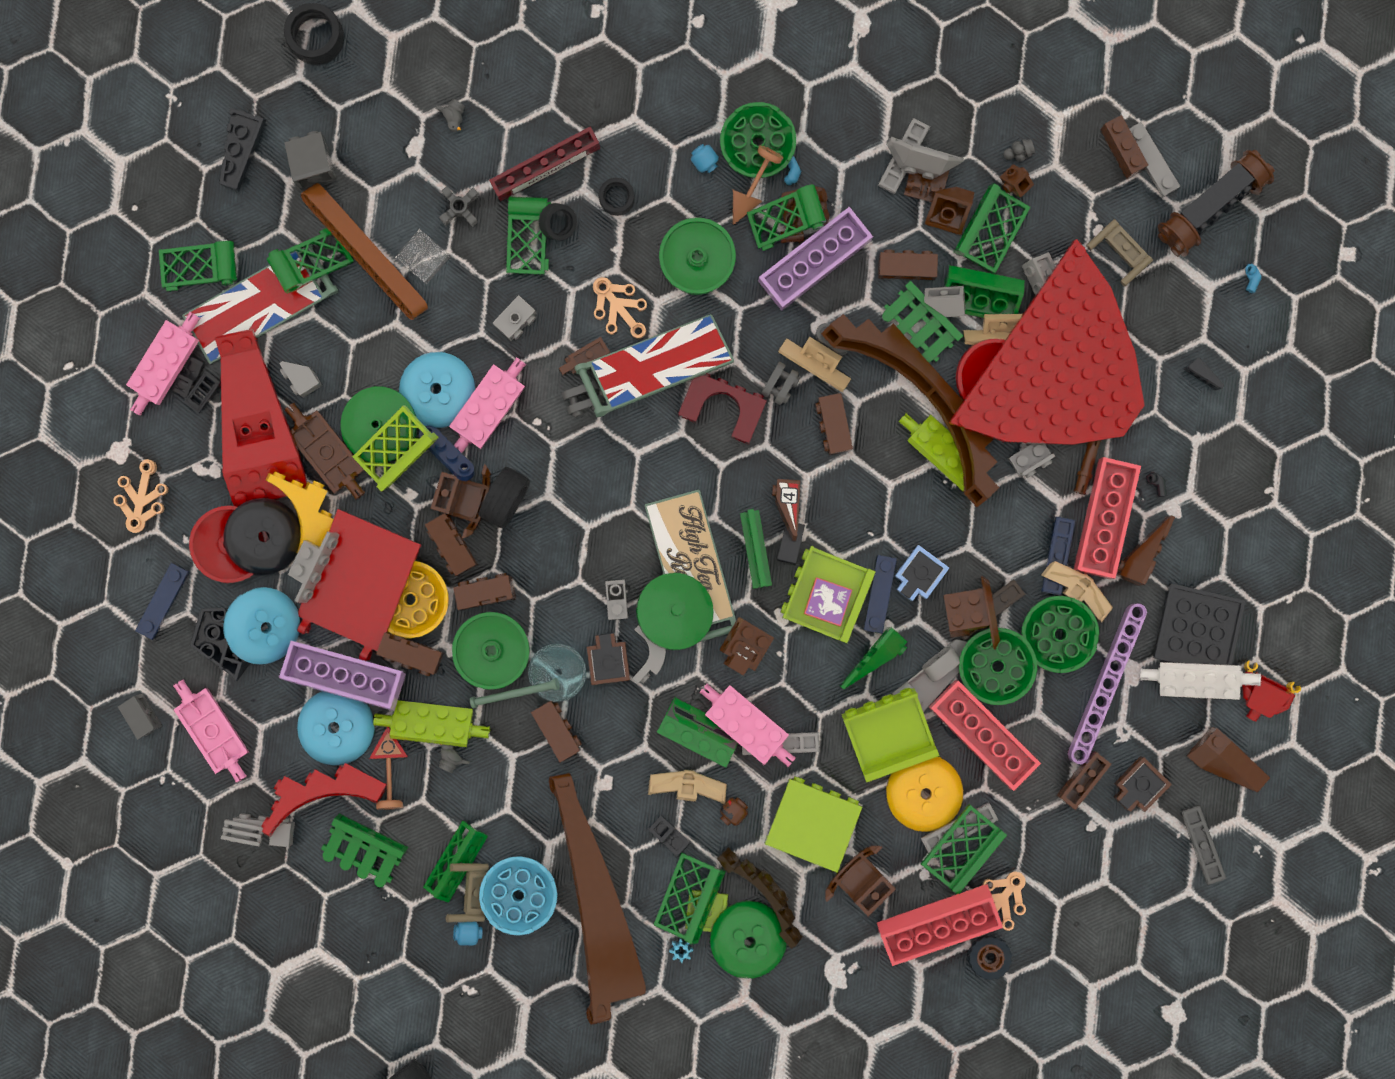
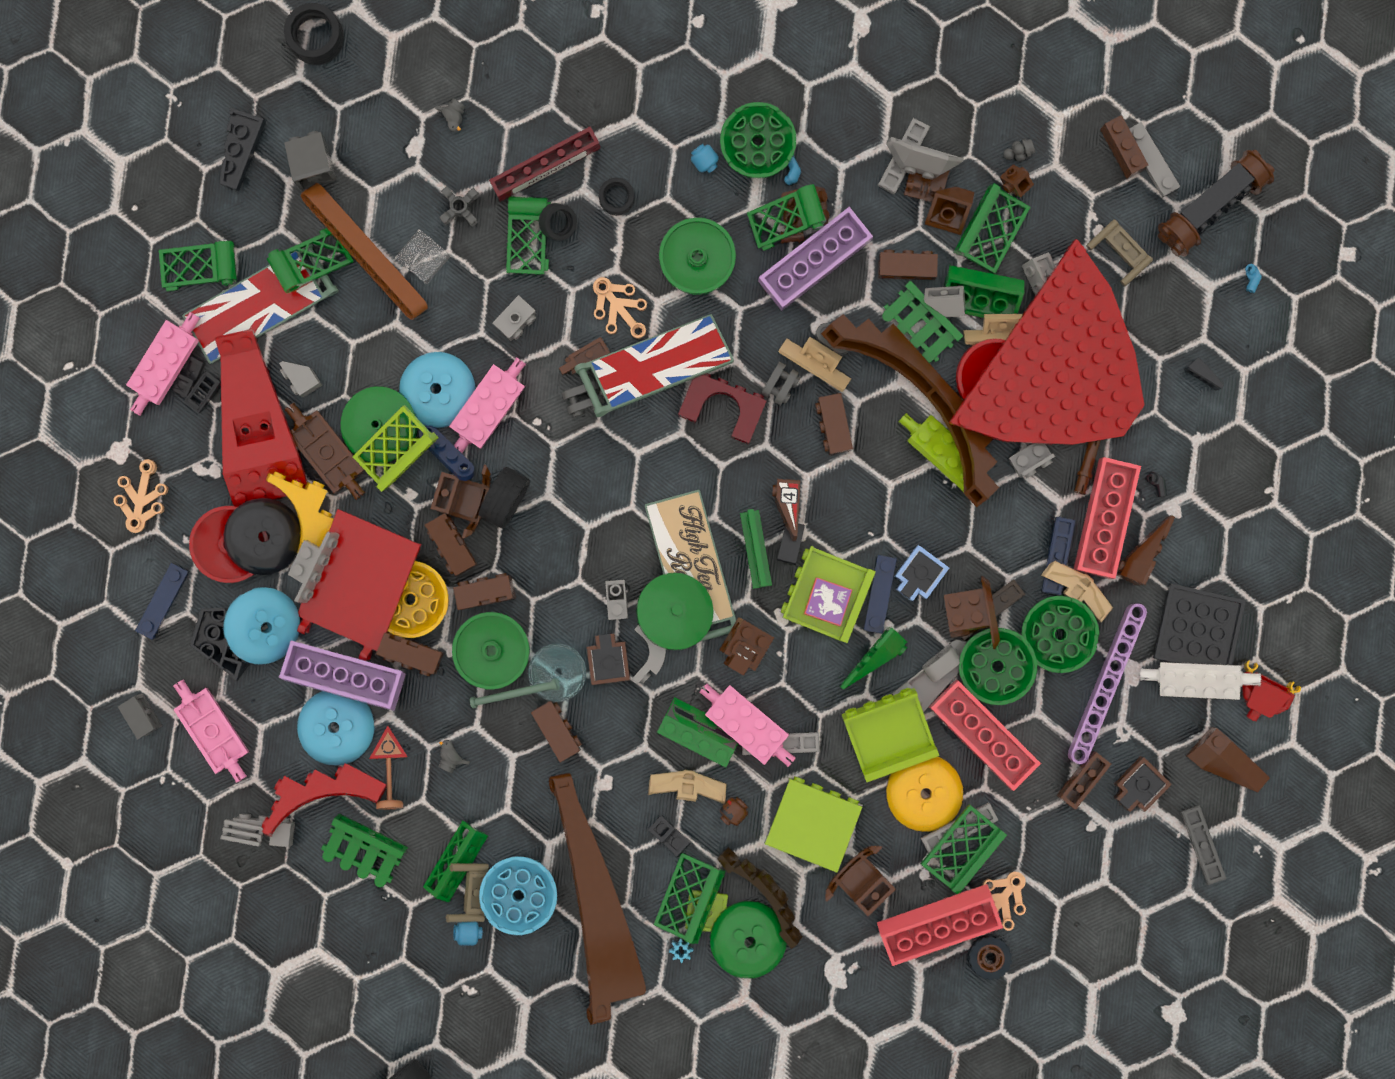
lime plate [373,700,490,747] -> none
nougat piece [733,145,783,224] -> none

